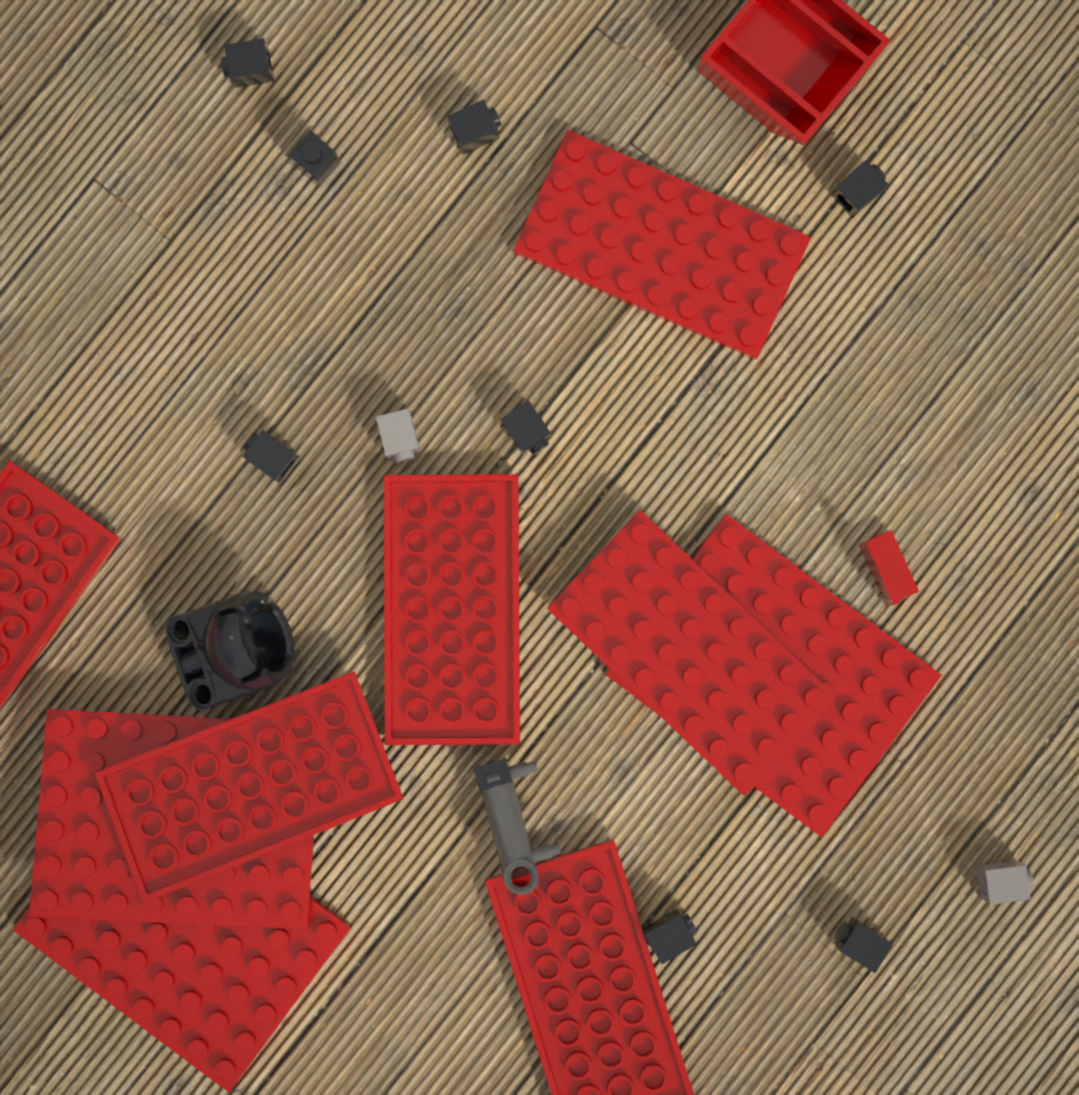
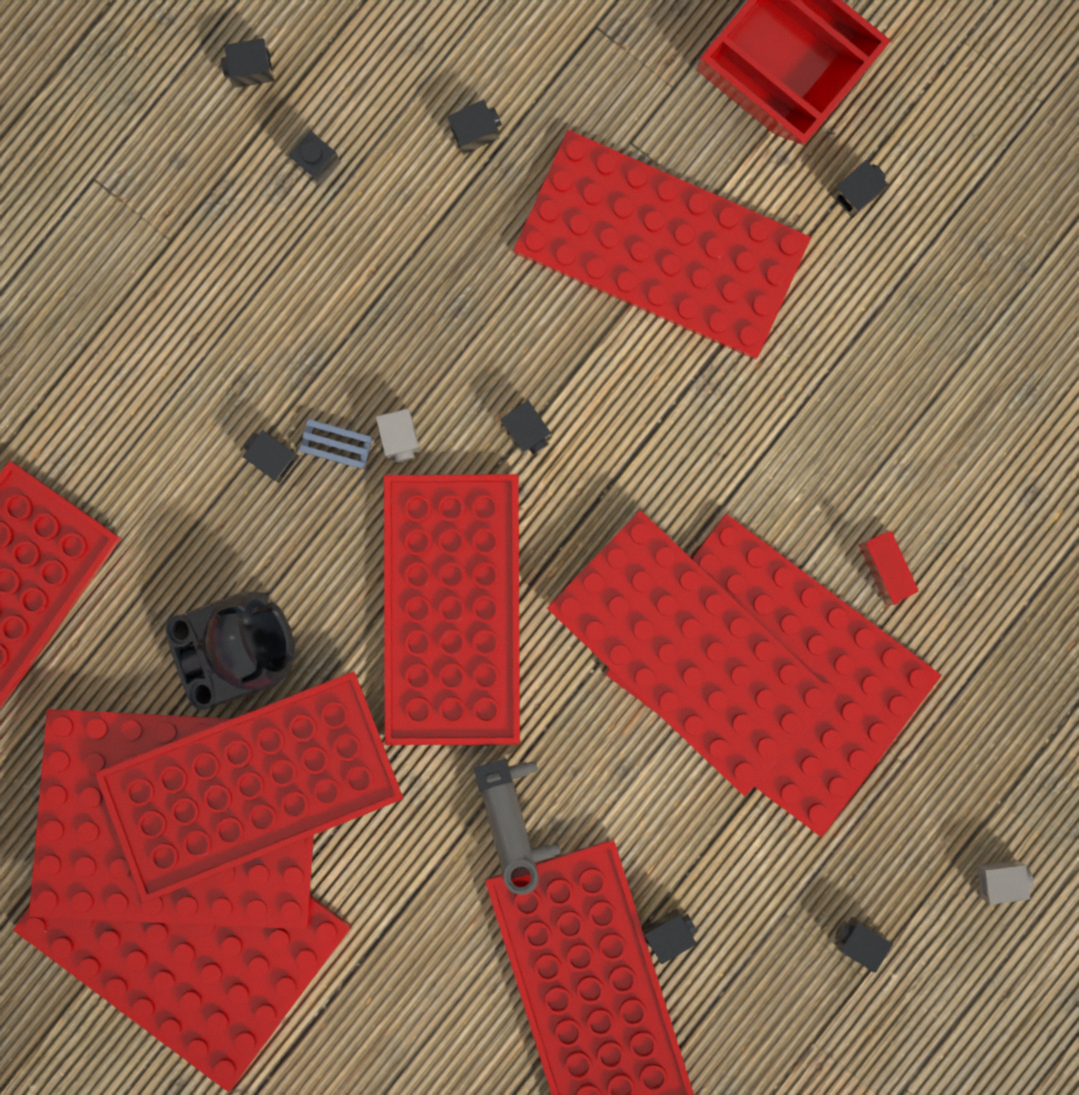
none -> sand blue tile [299,419,373,470]

